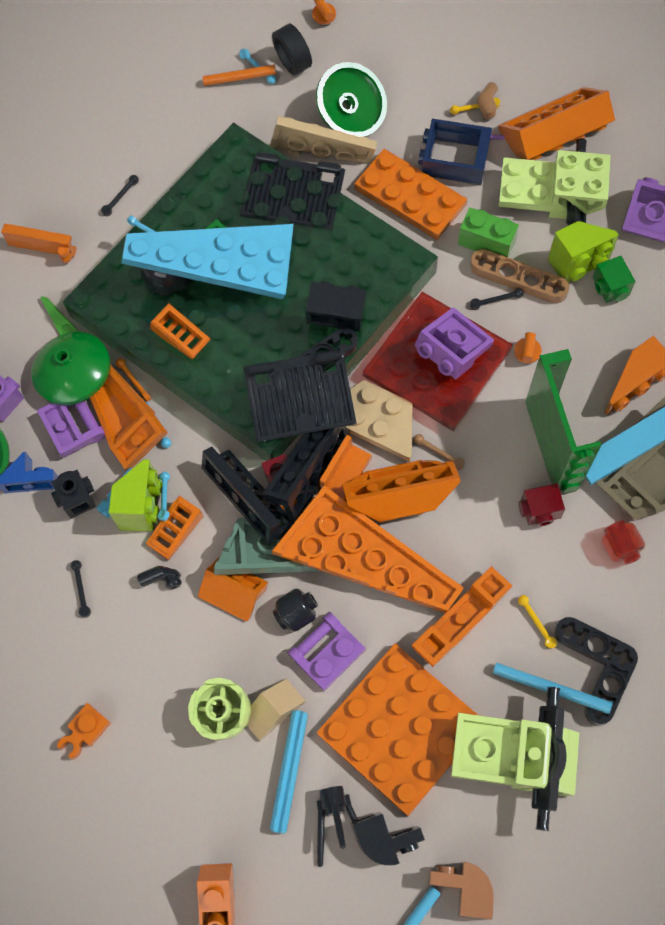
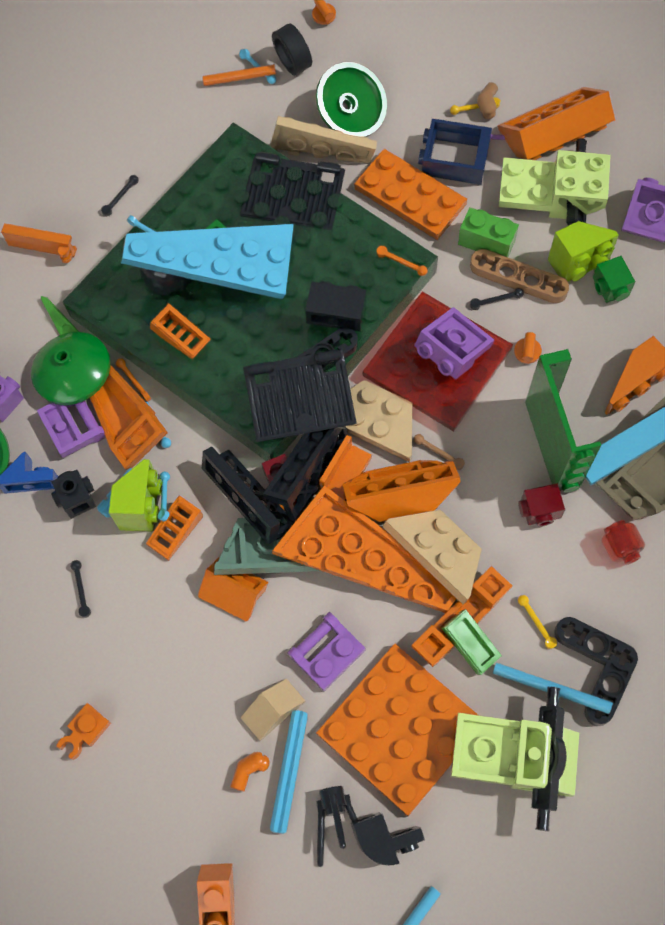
black arm [137,566,182,589] -> none
yellowish green cylinder [188,678,251,741] -> none
black head [273,588,318,632] -> none
nougat brick [428,862,494,920] -> none
none -> orange arm [230,752,270,792]
none -> orange hinge [377,246,428,276]
none -> tan wing [383,510,482,604]
none -> tile [441,609,502,675]

